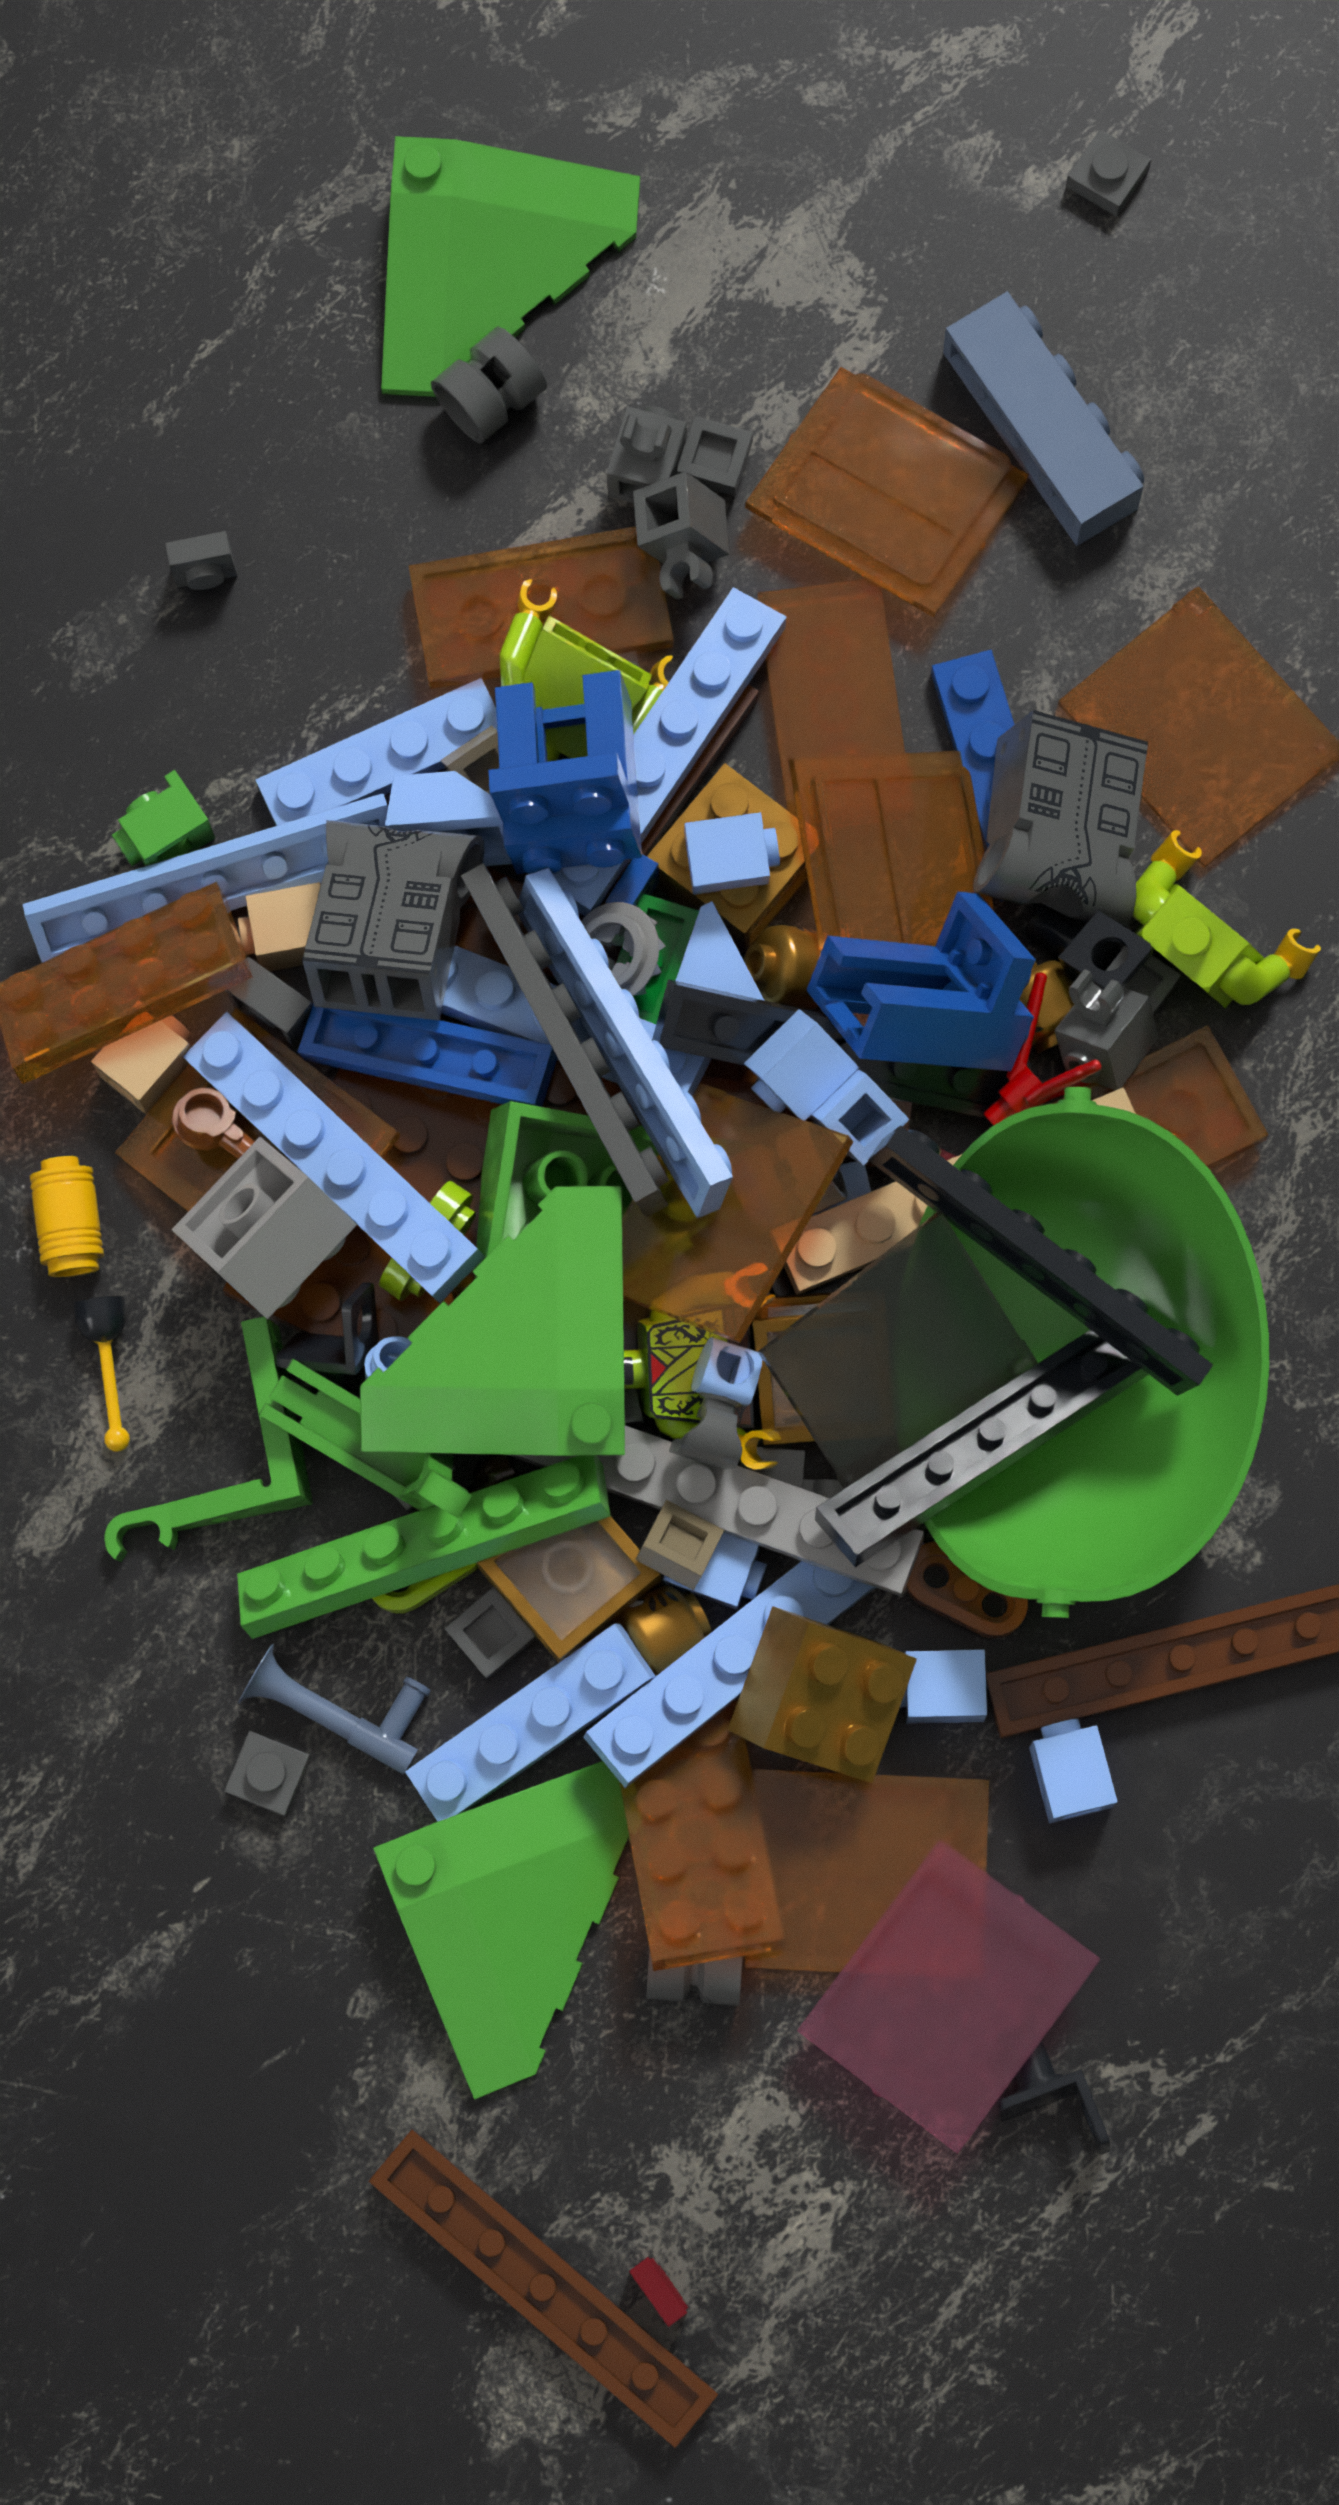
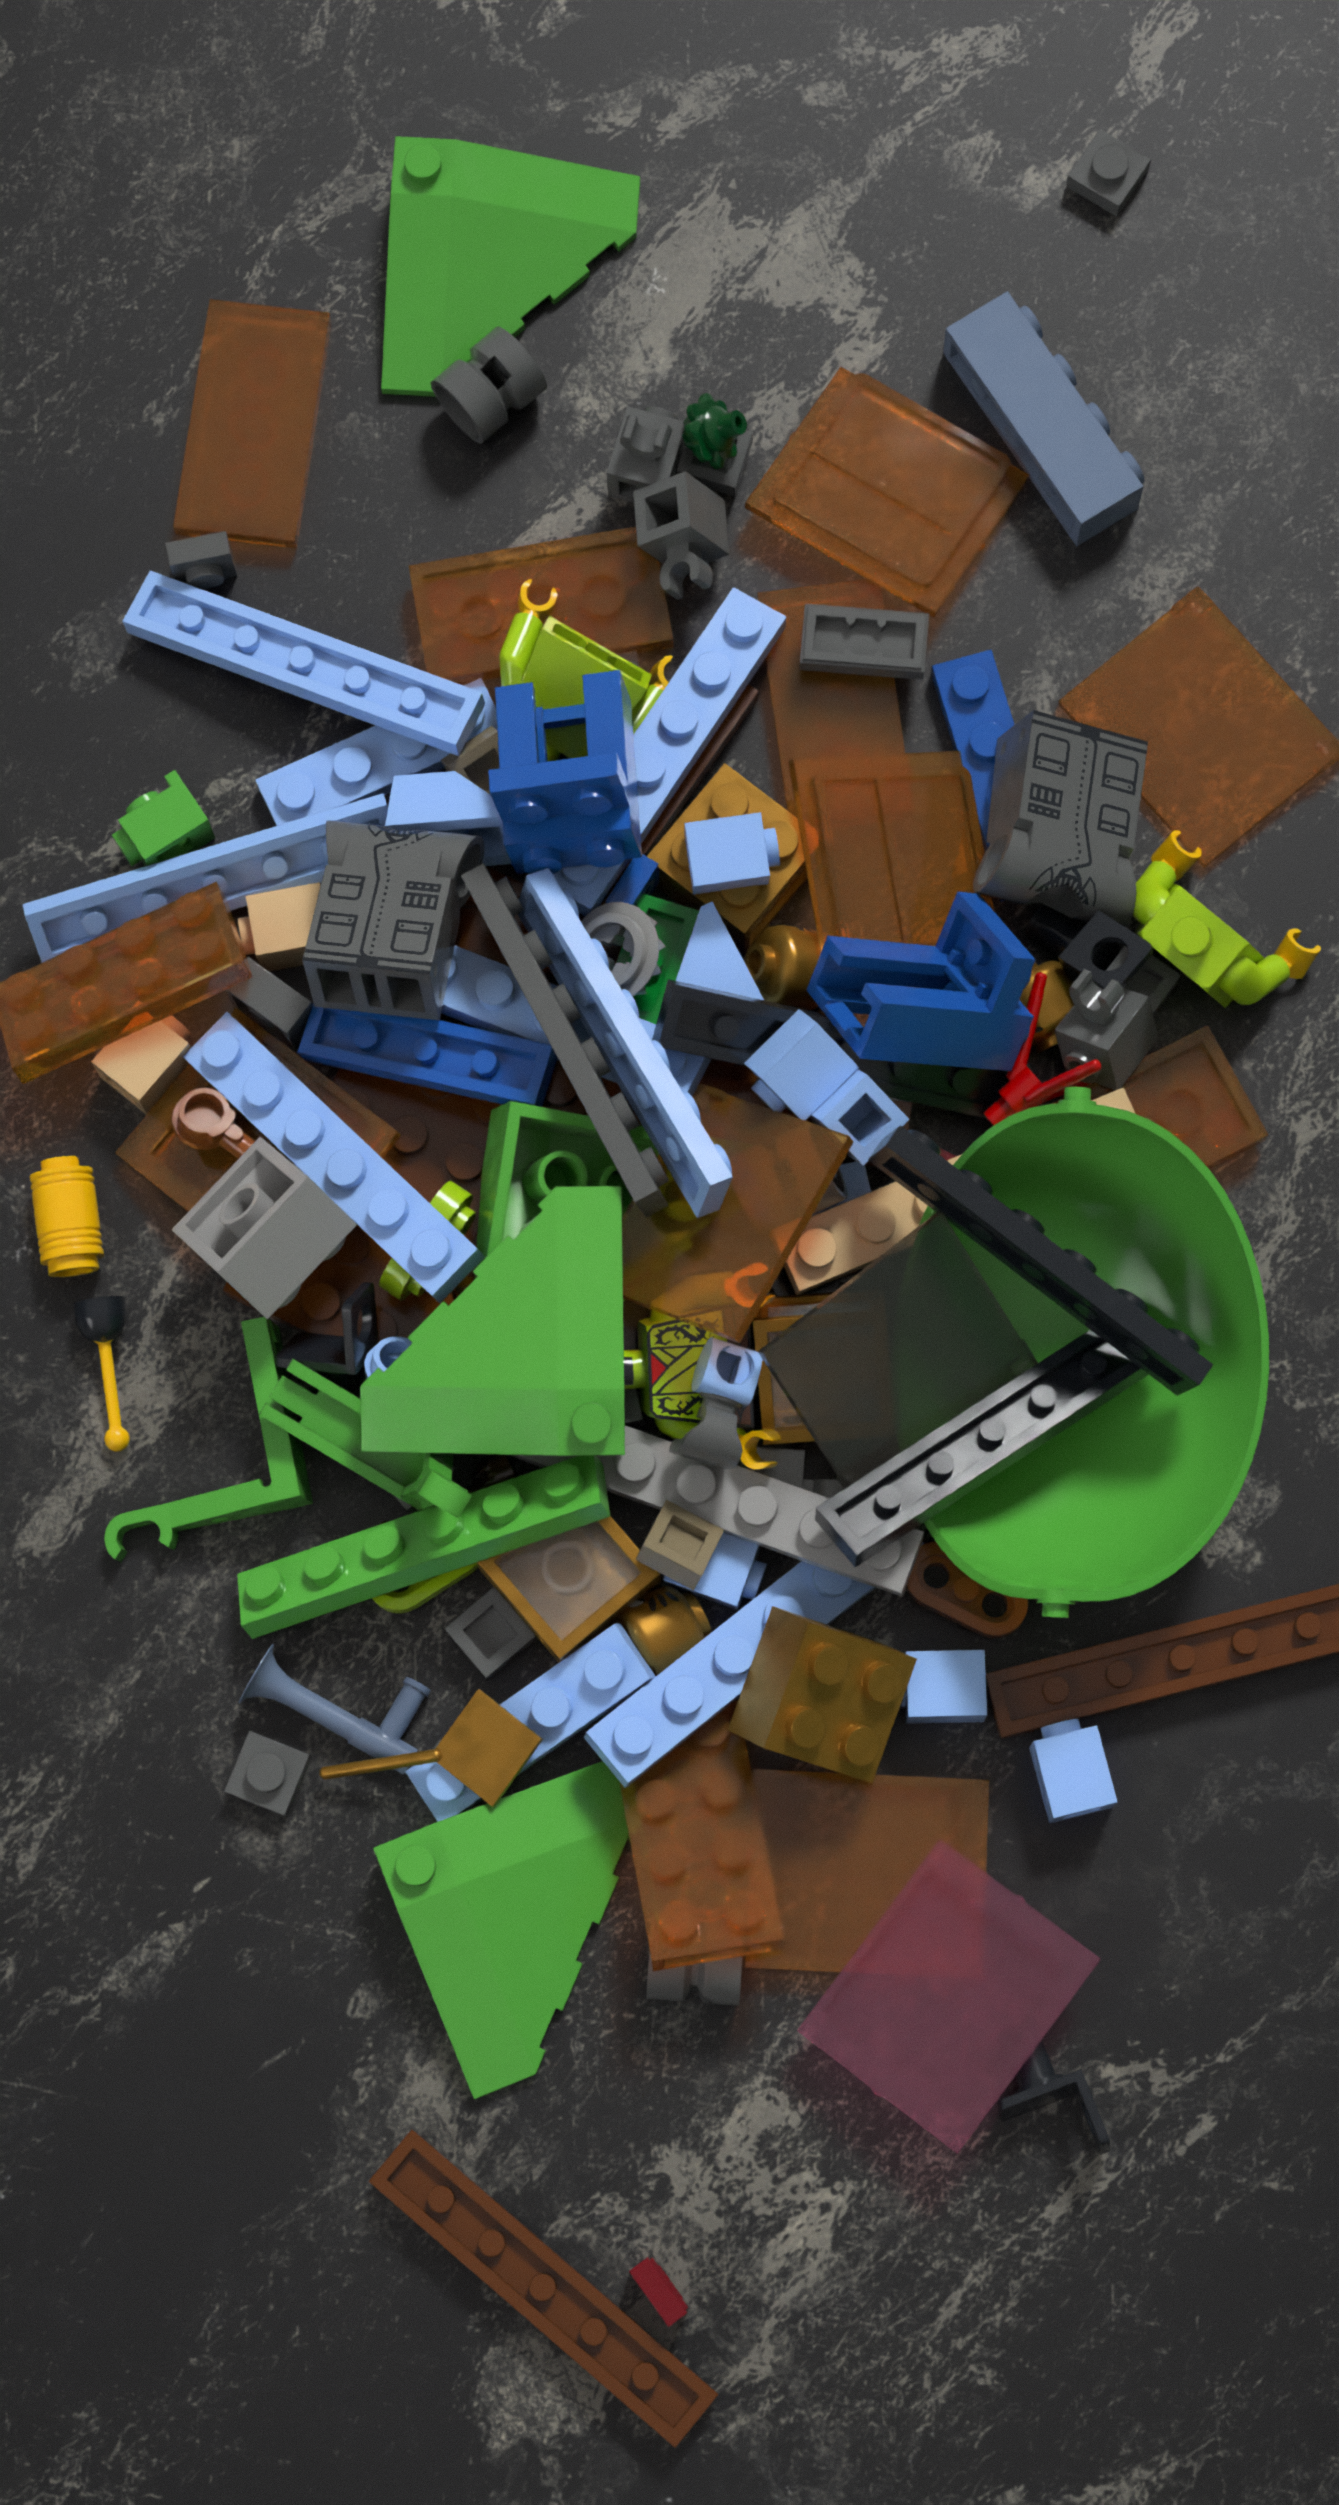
none -> light blue plate [123,571,485,756]
none -> clear orange tile [173,299,332,549]
none -> pearl gold piece [319,1689,543,1807]
none -> dark green plant [682,393,747,469]
none -> dark grey plate [799,604,929,680]

